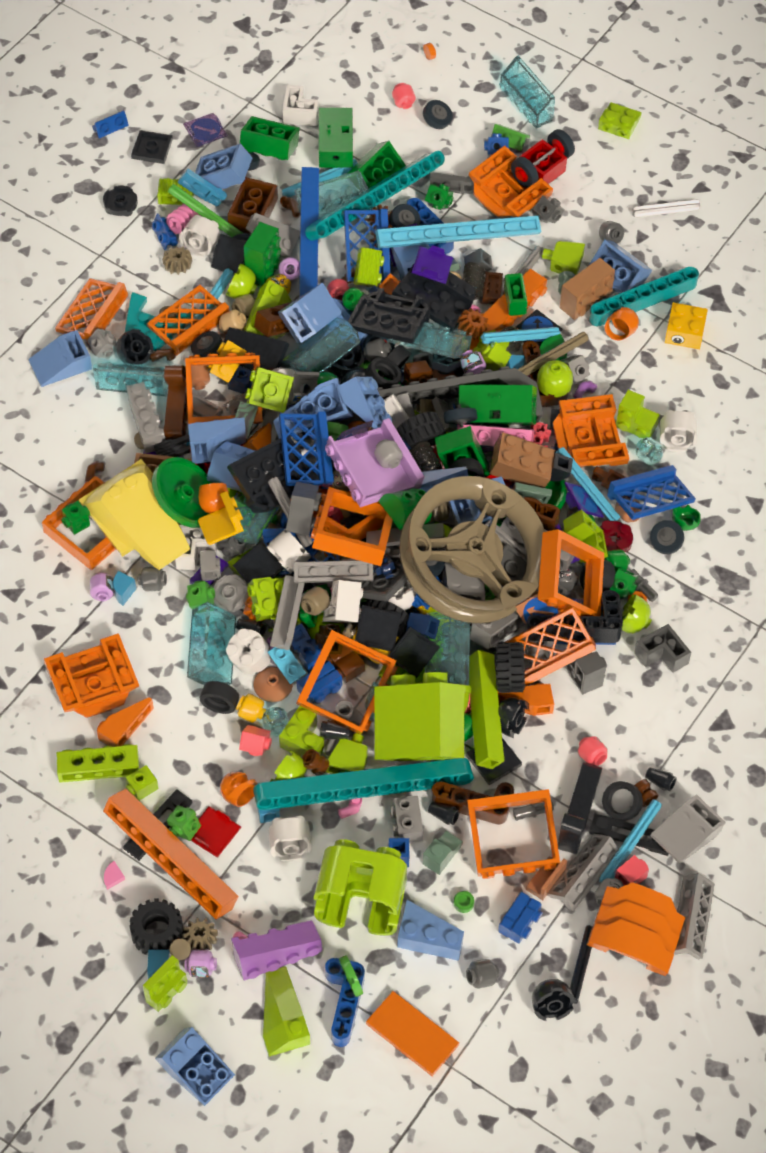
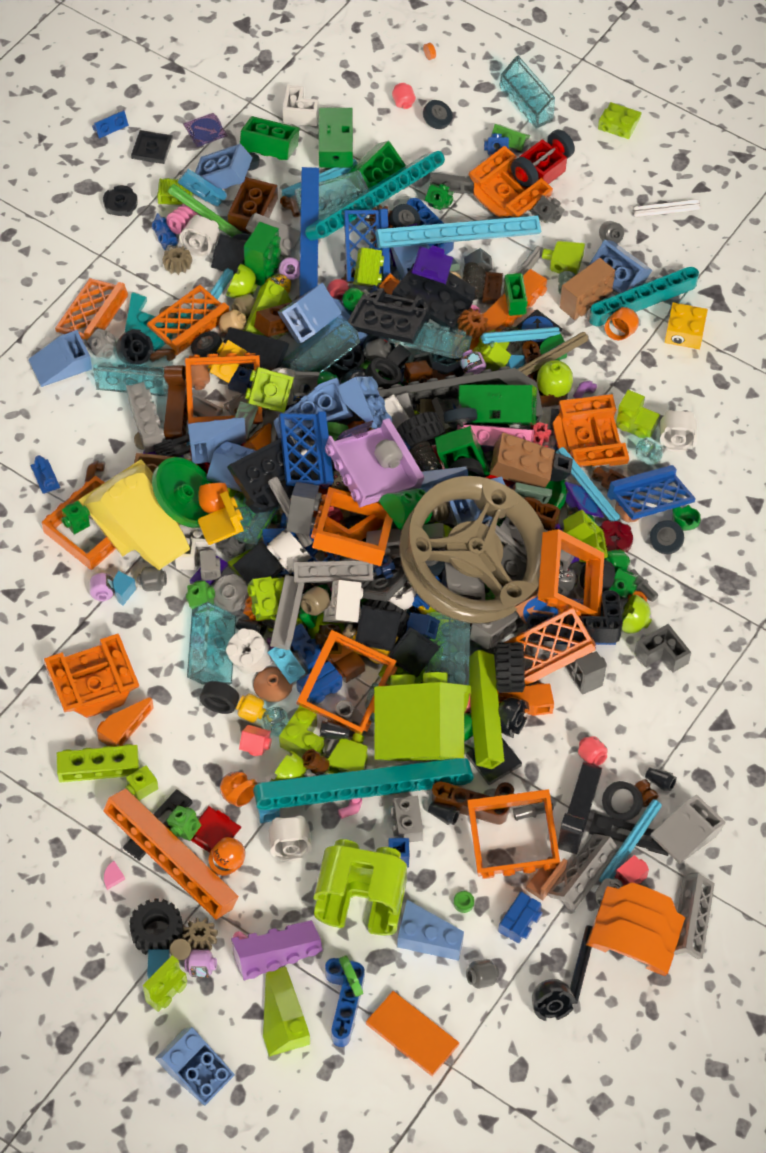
sand green arch [423,831,463,875] -> none
light grey brick [562,354,590,384] -> none
none -> blue hinge [30,455,60,494]
none -> orange helmet [208,837,246,876]

